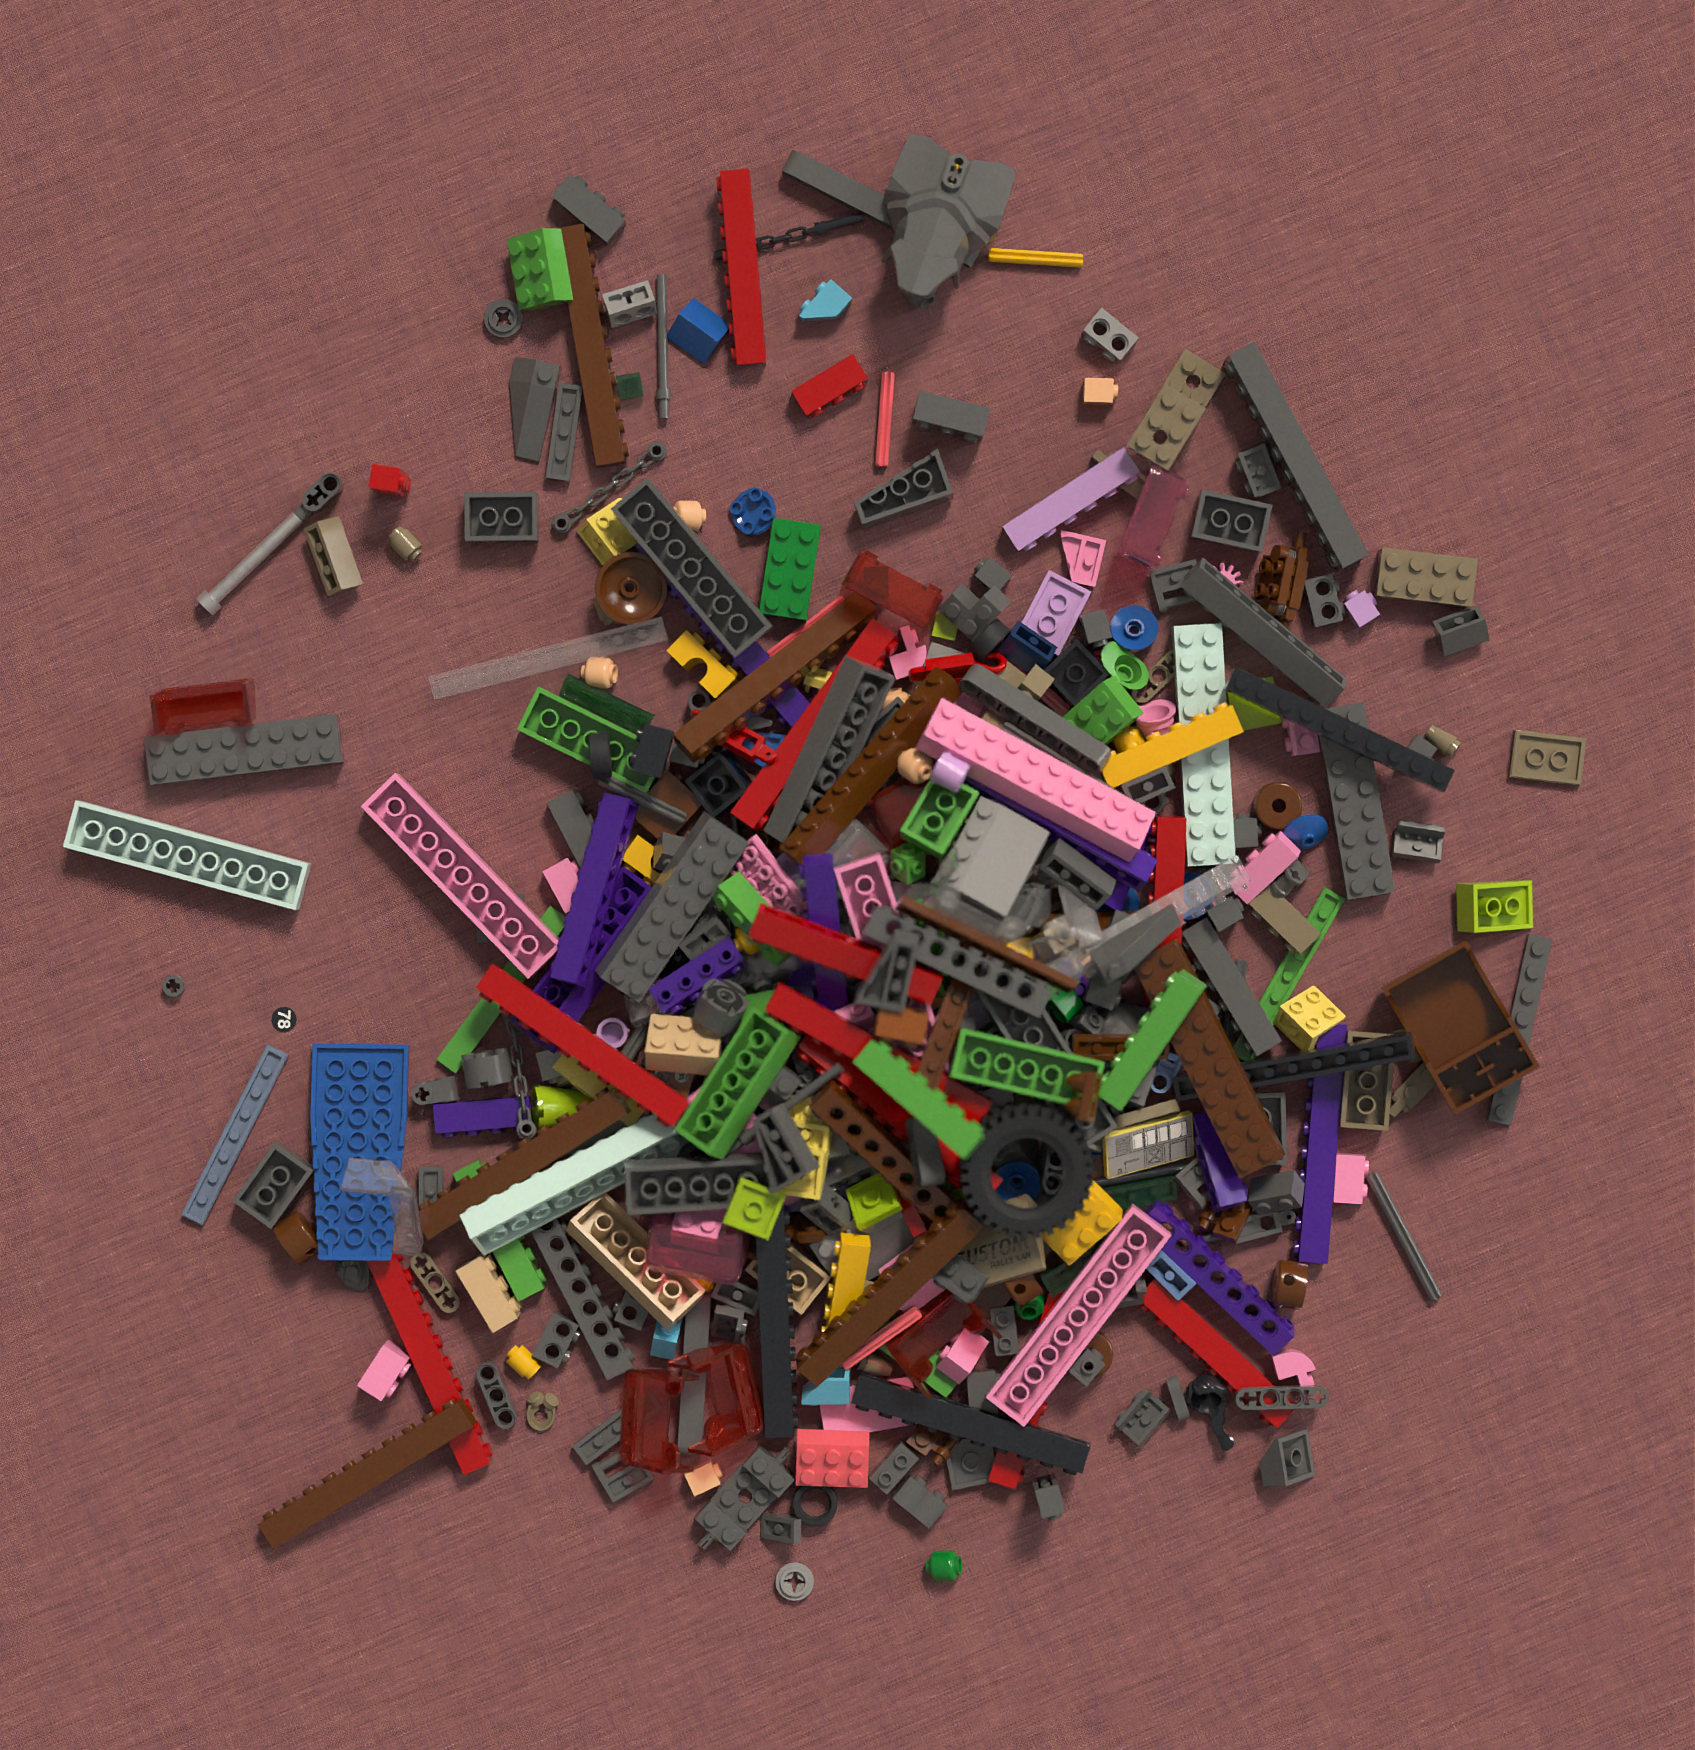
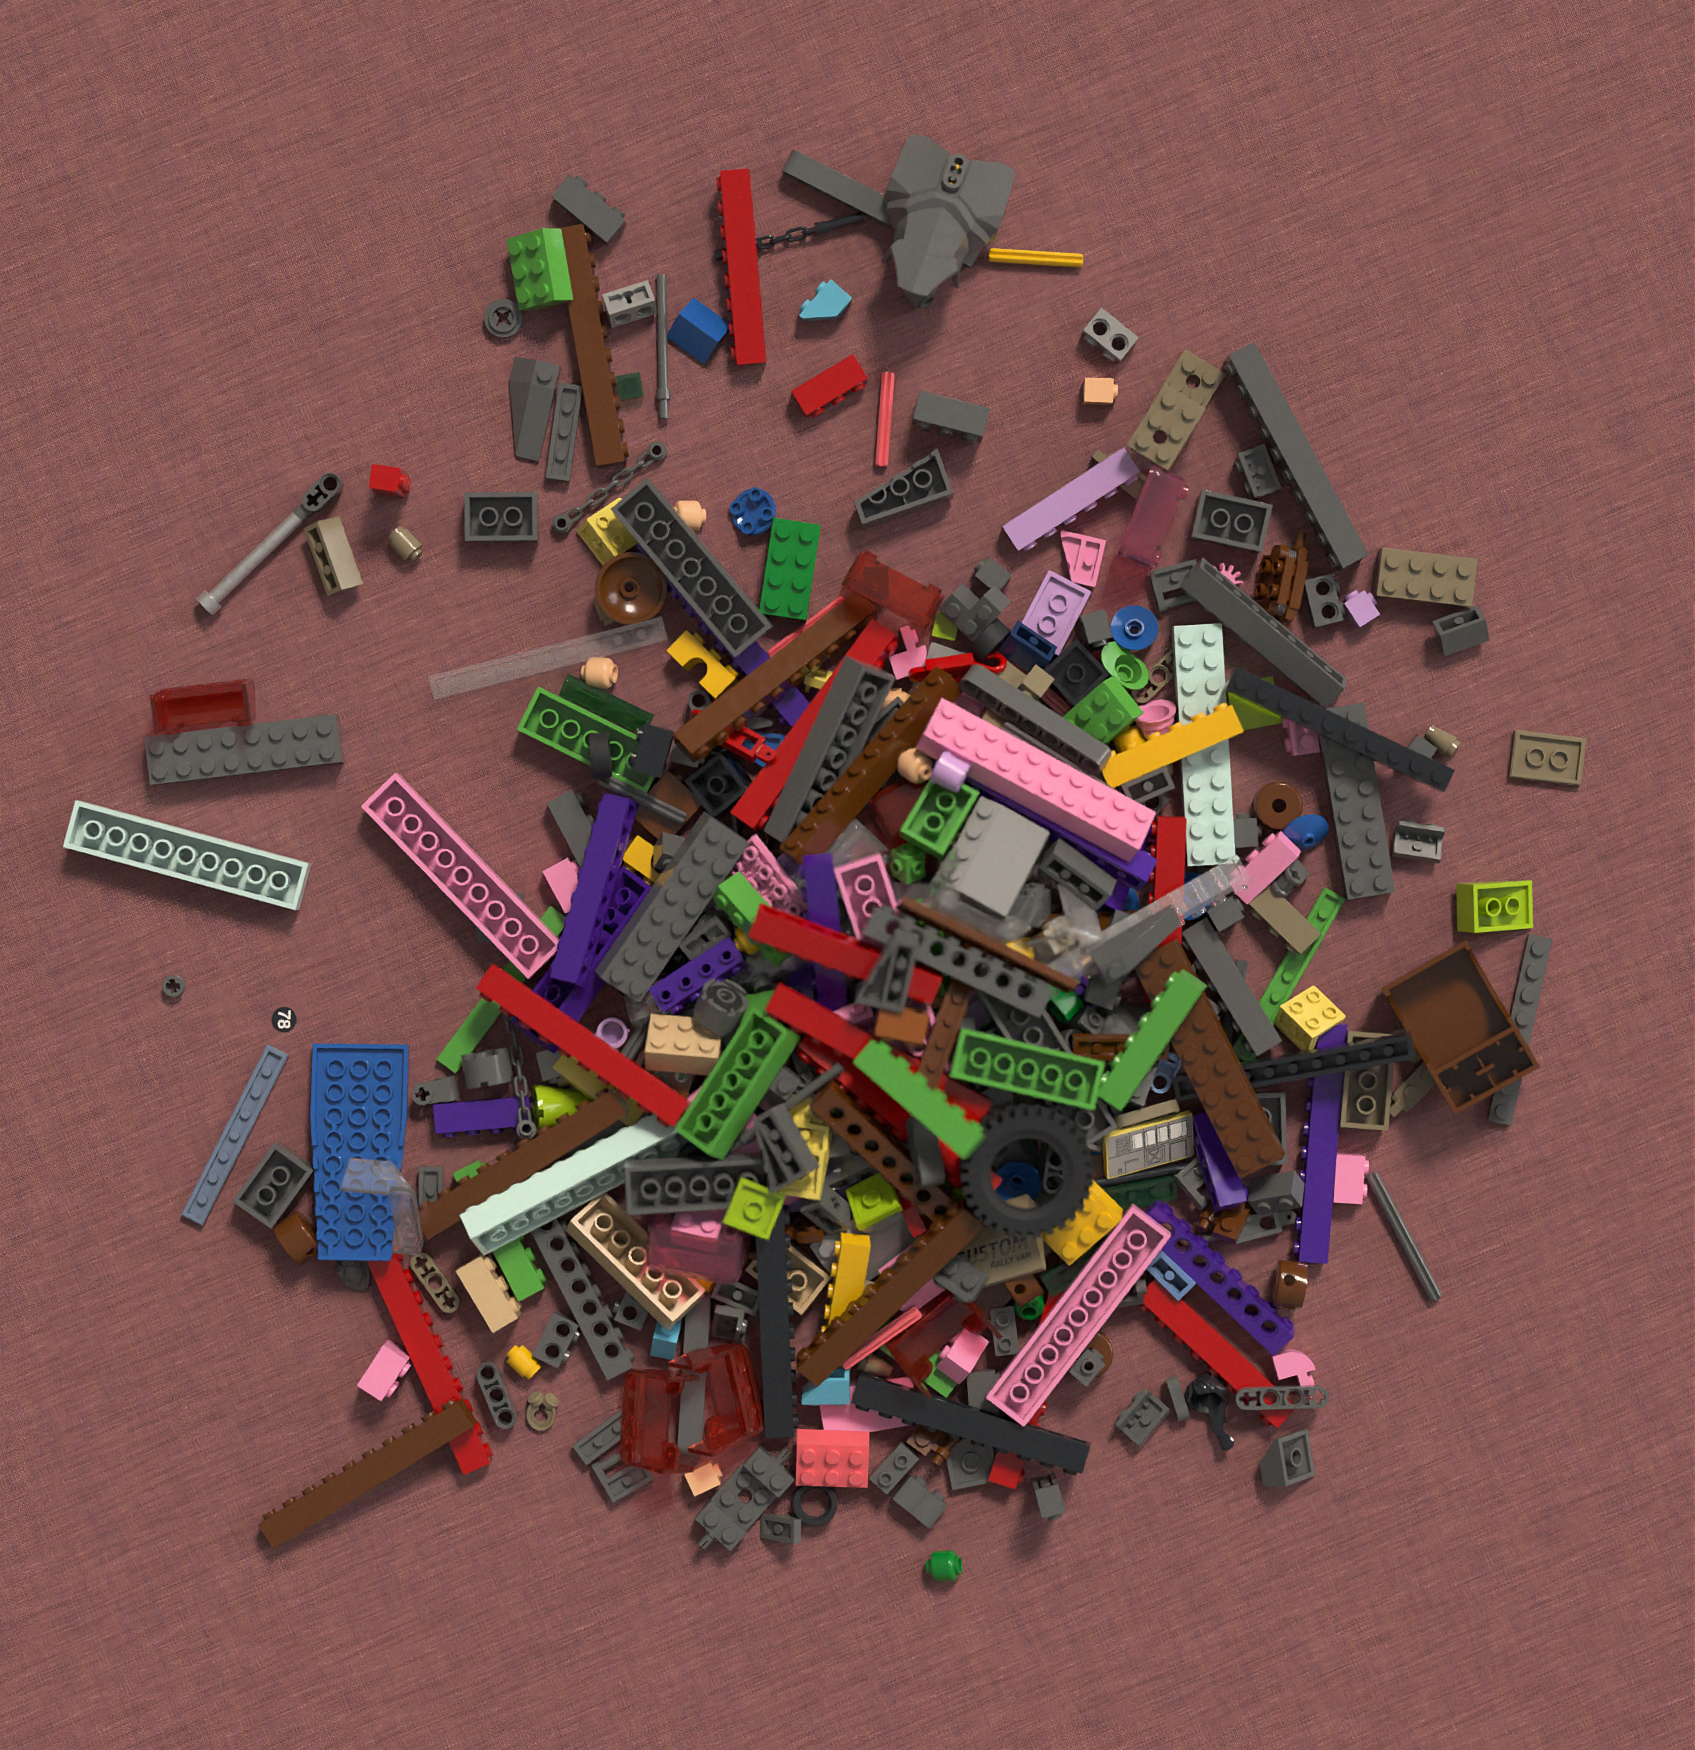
light grey gear [776,1562,814,1601] -> none
reddish brown tile [1064,1071,1103,1123] -> none

